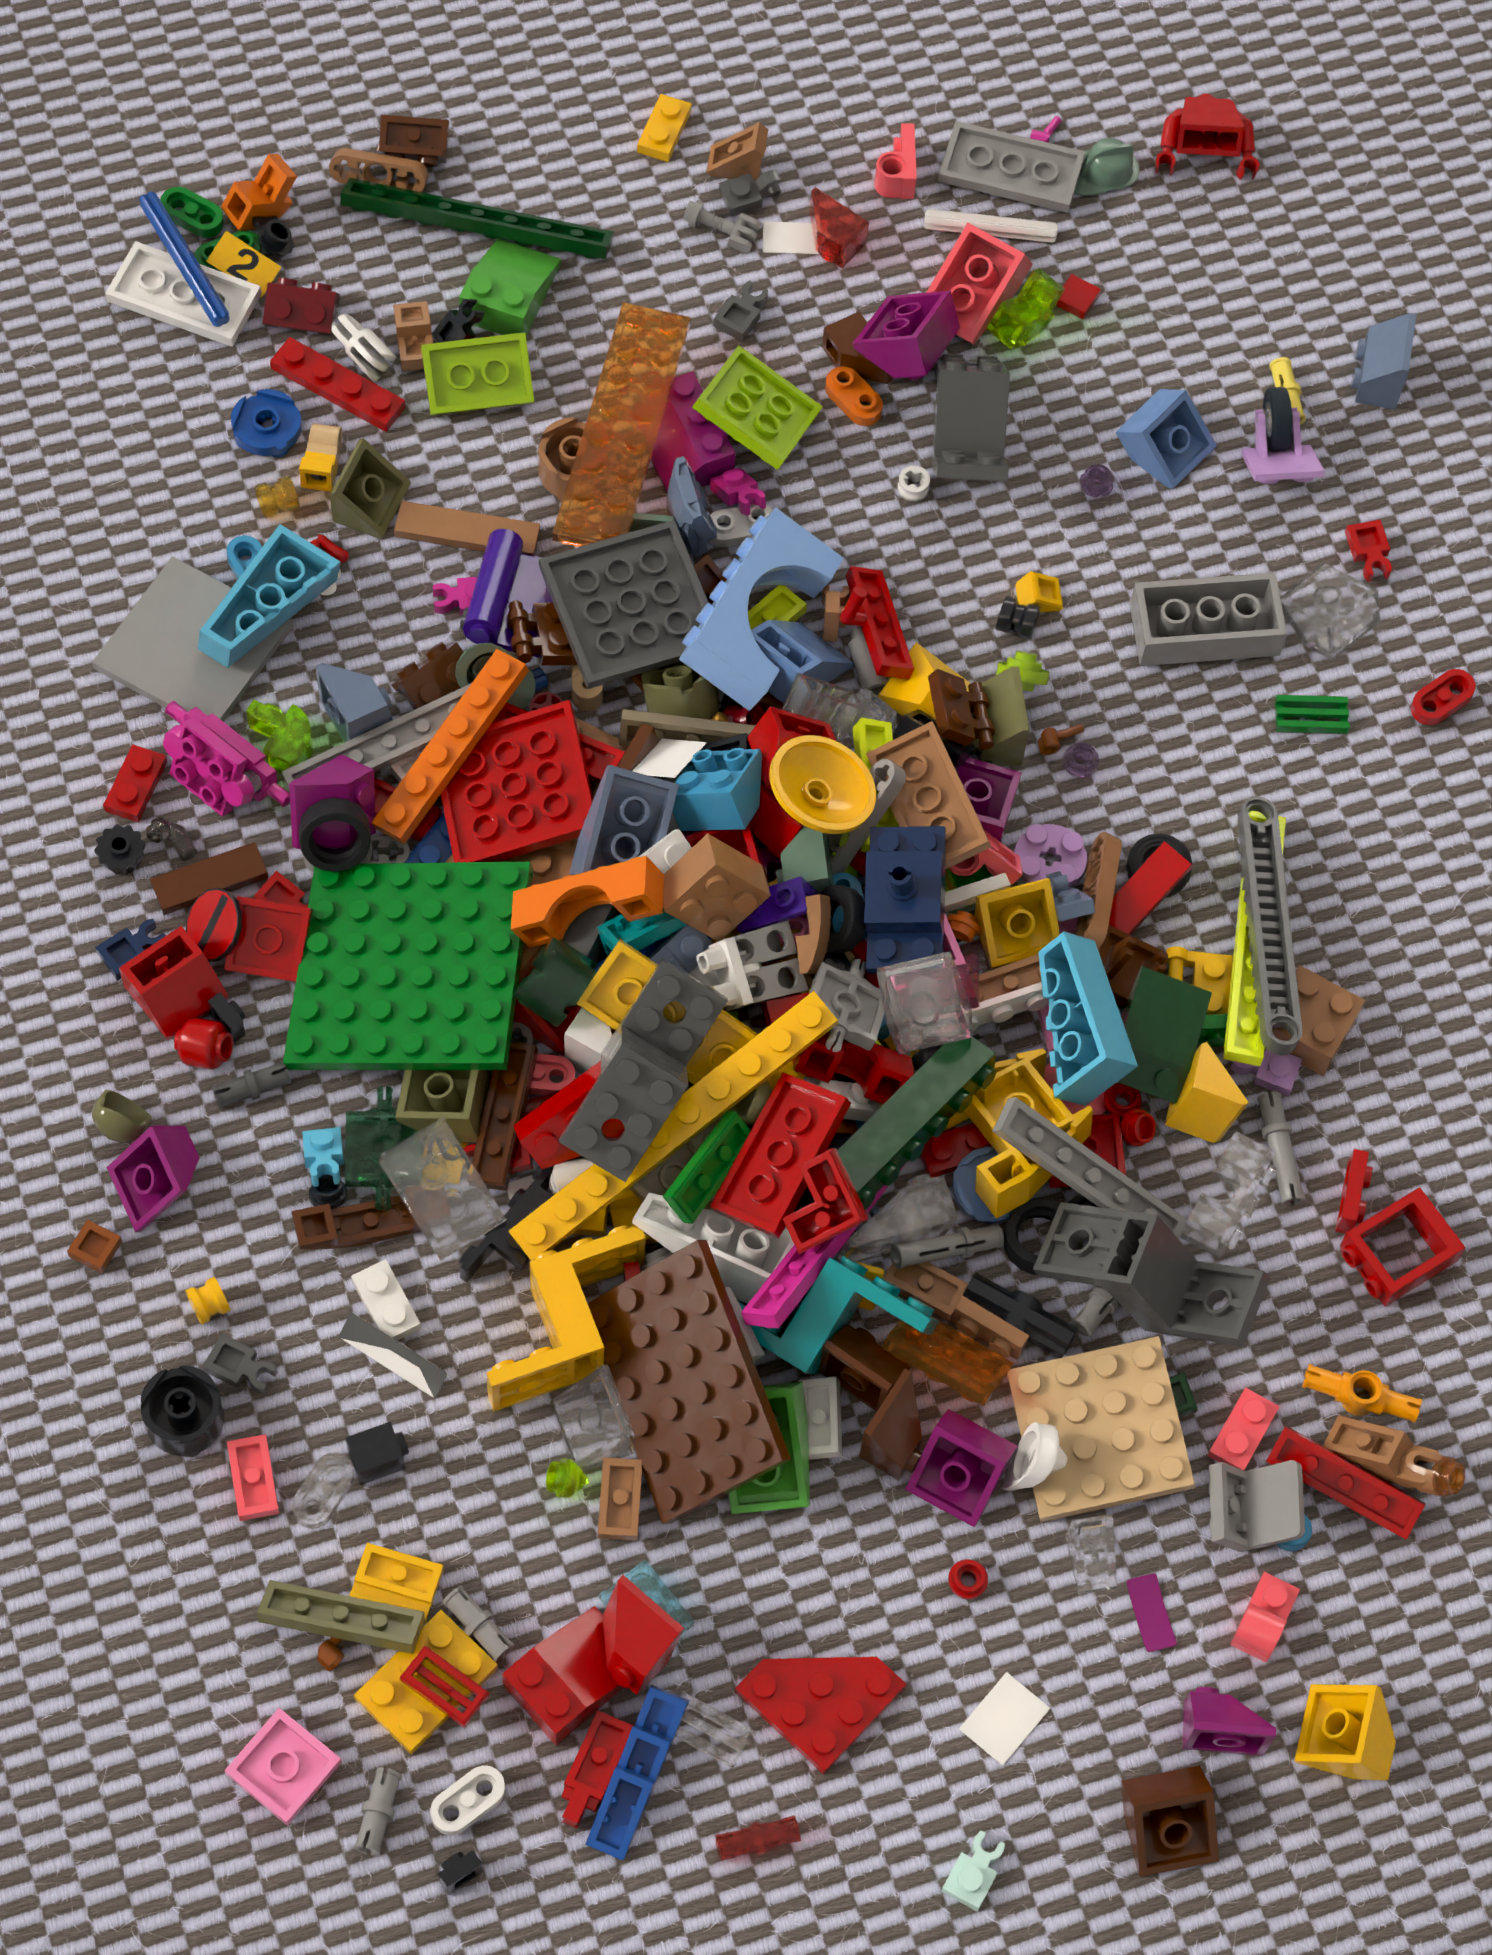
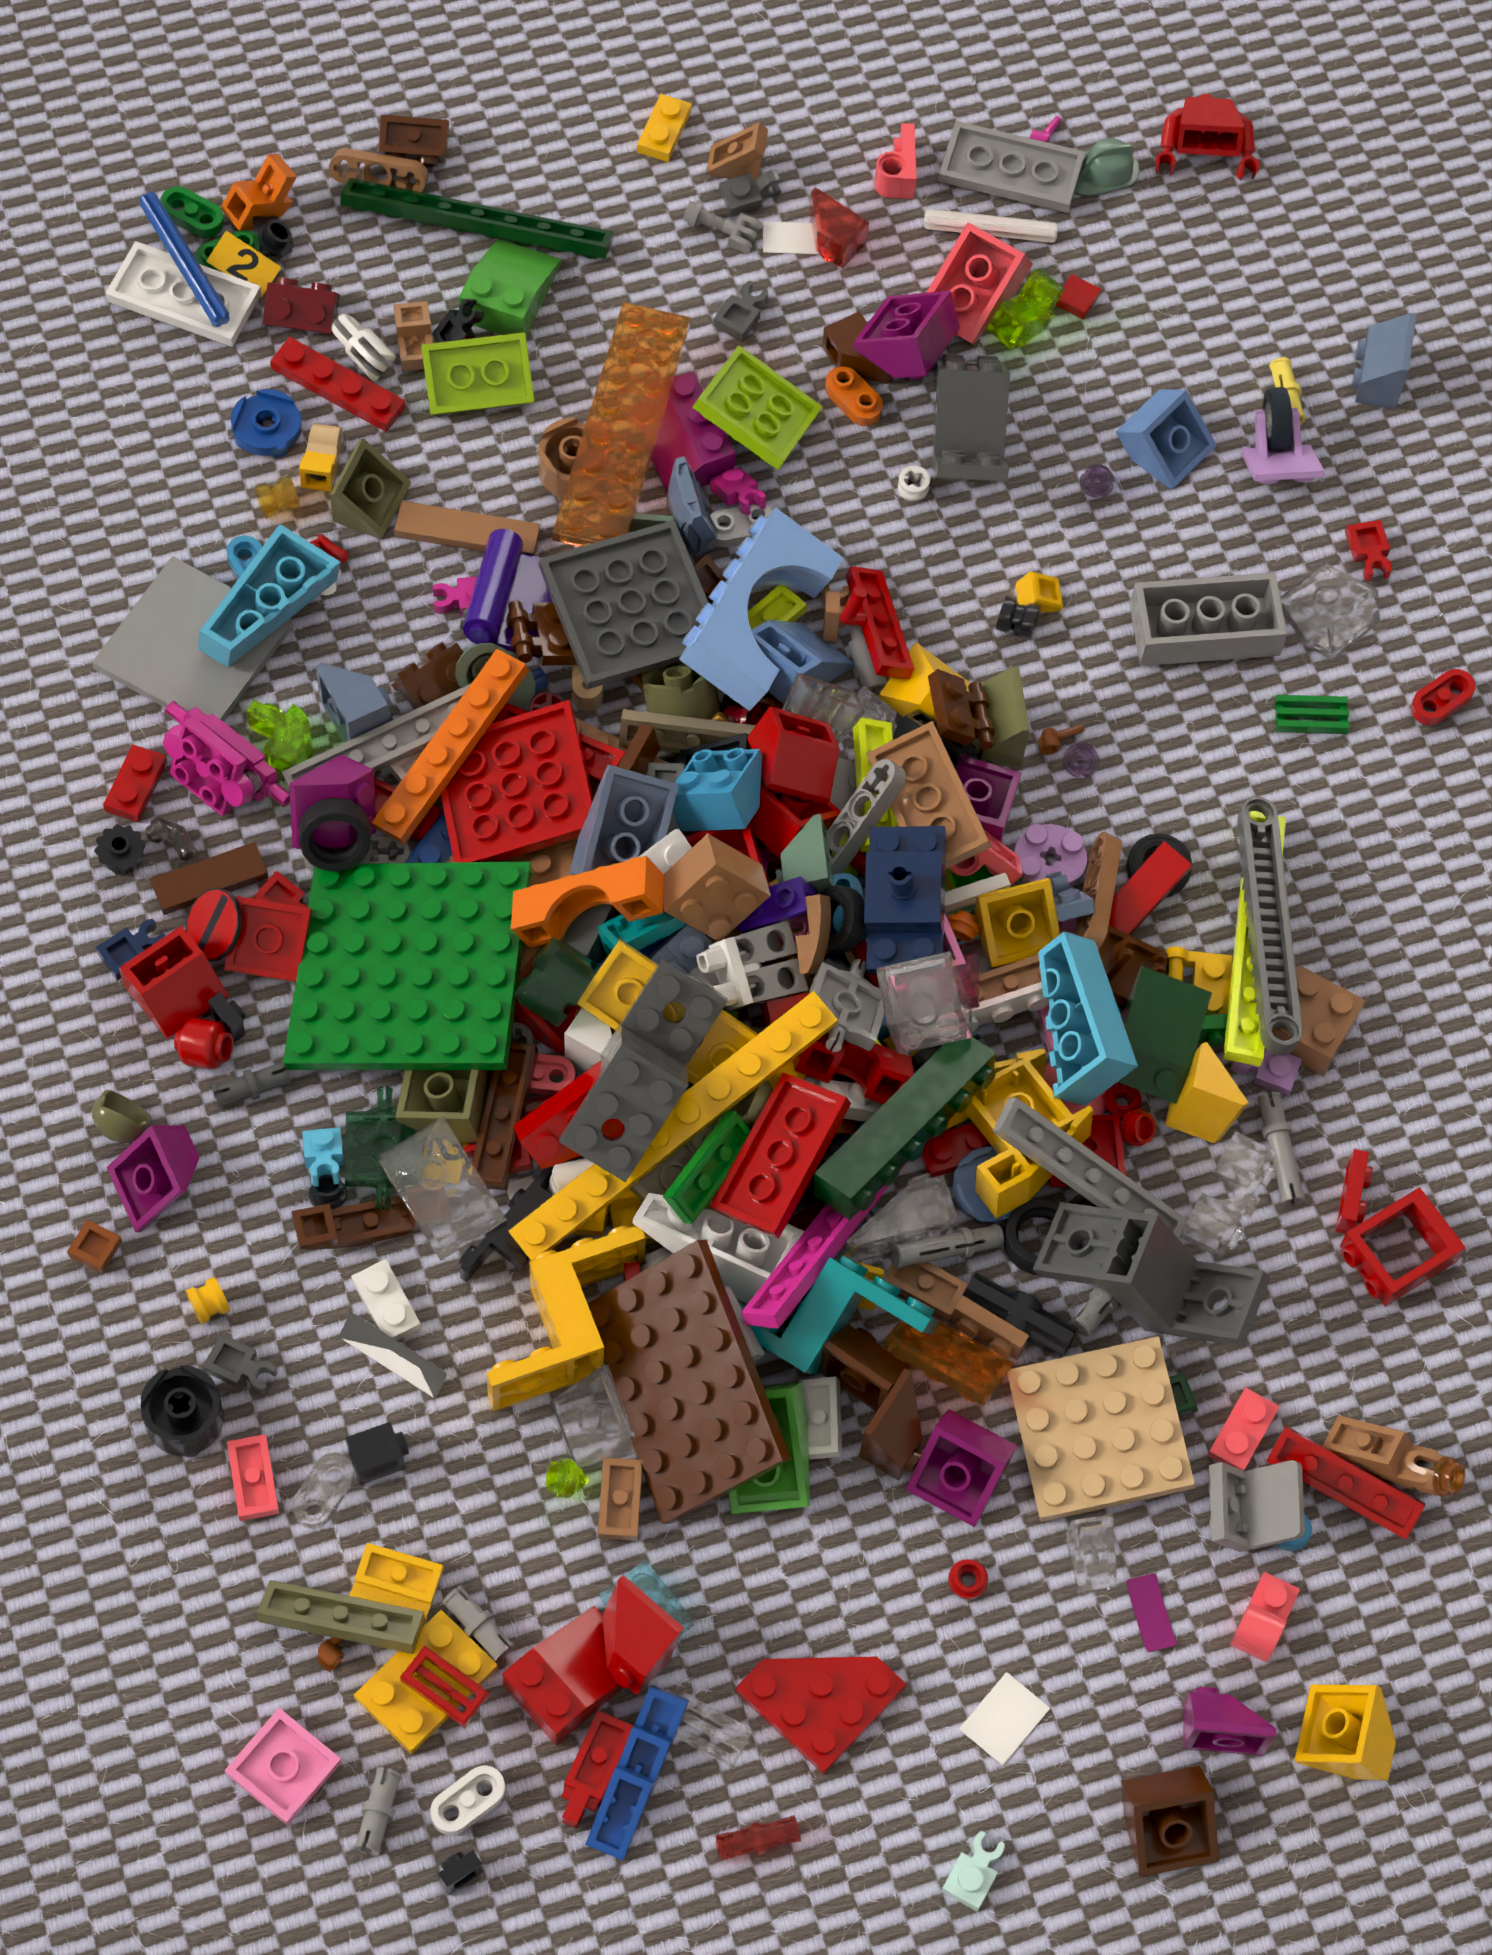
white sticker [632,739,707,778] -> none
yellow dish [769,735,876,834] -> none
red brick [782,1148,869,1254] -> none
lime plate [996,651,1050,691] -> none
white piece [1001,1422,1067,1491] -> none
light orange pin [1302,1363,1422,1423] -> none

